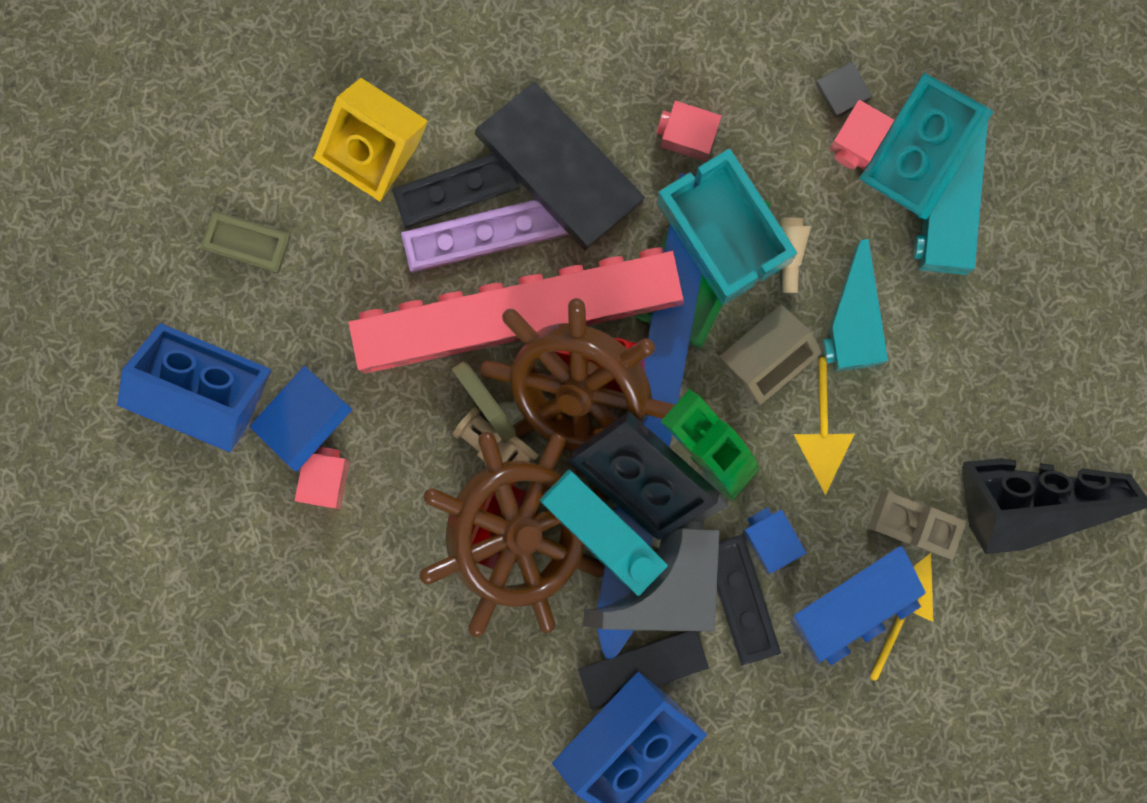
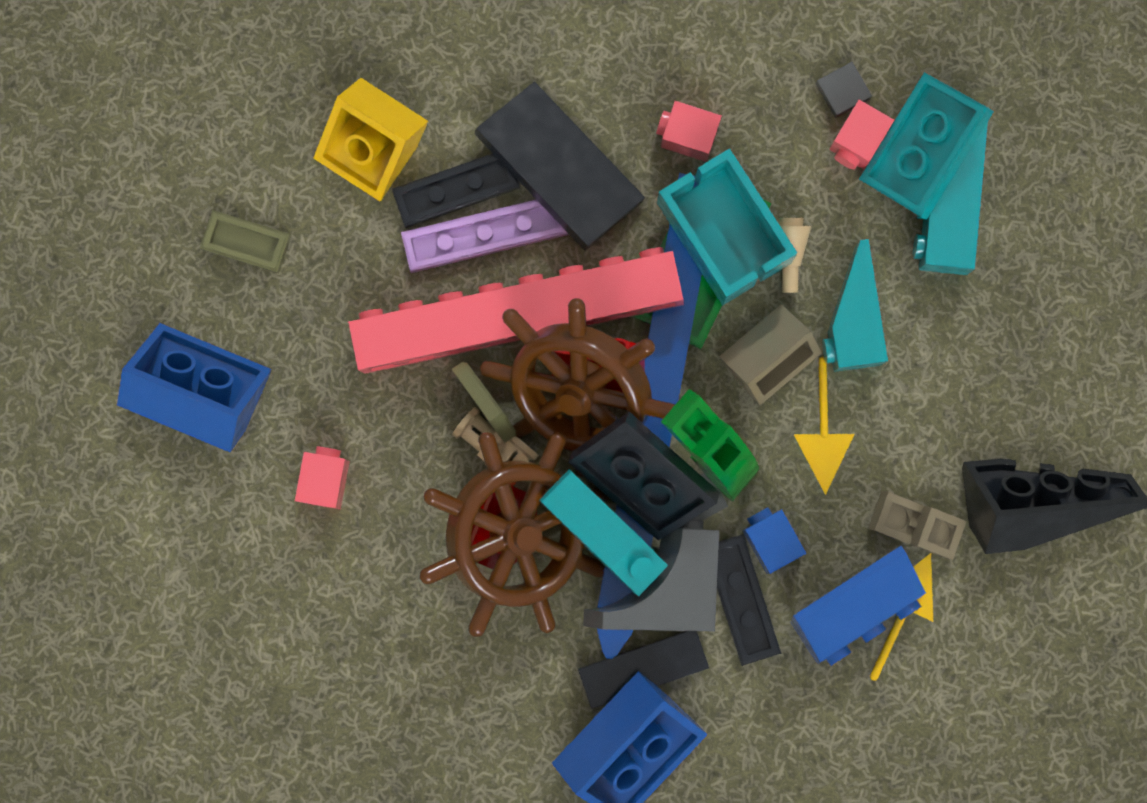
blue tile [249,366,352,472] -> none

